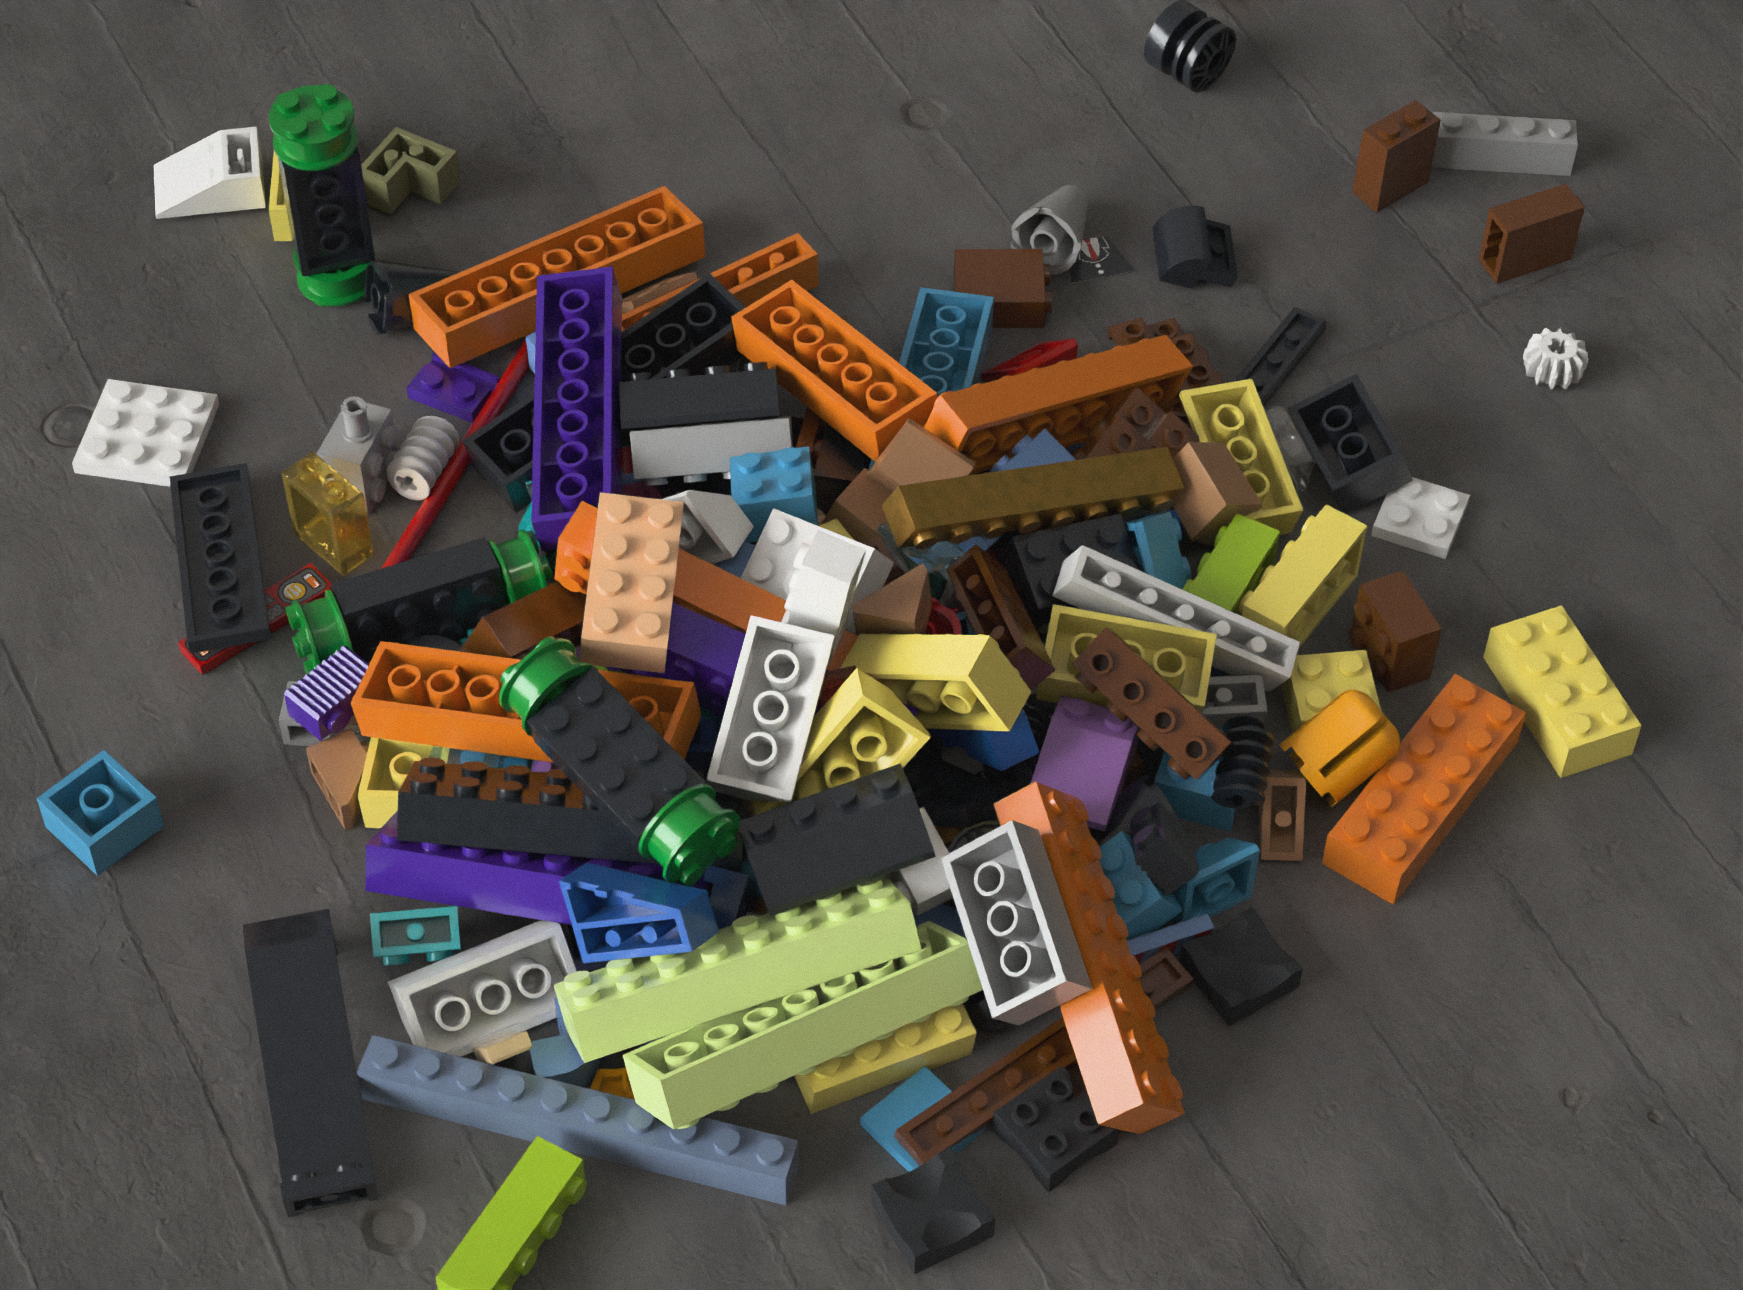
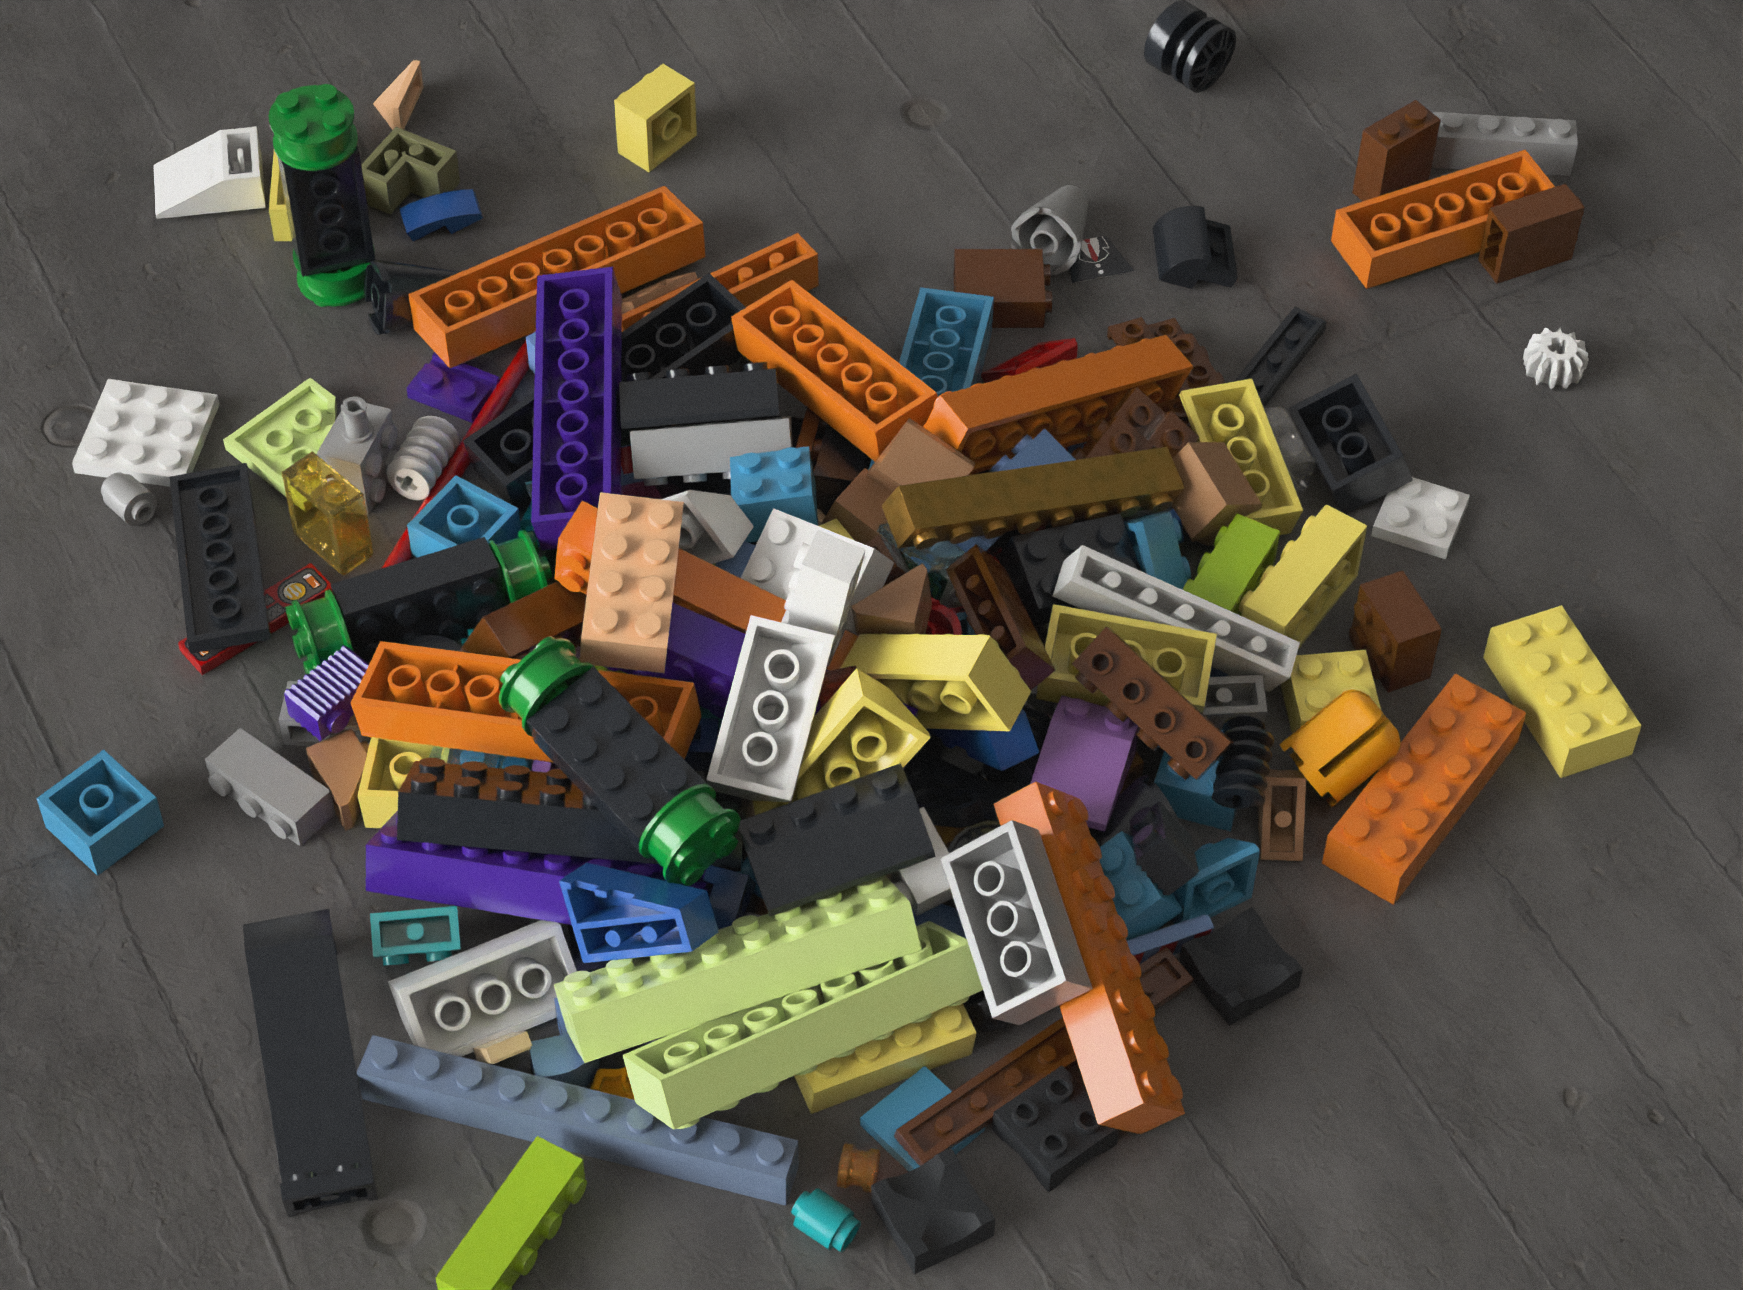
none -> light grey brick [101,472,157,526]
none -> light grey brick [205,728,335,847]
none -> yellowish green plate [223,378,337,509]
none -> light nougat slope [373,60,424,130]
none -> blue slope [399,189,483,241]
none -> dark azure brick [407,475,521,558]
none -> light yellow brick [614,64,697,172]
none -> teal brick [791,1188,861,1253]
none -> clear orange wheel [837,1142,881,1193]
none -> orange brick [1331,150,1555,289]

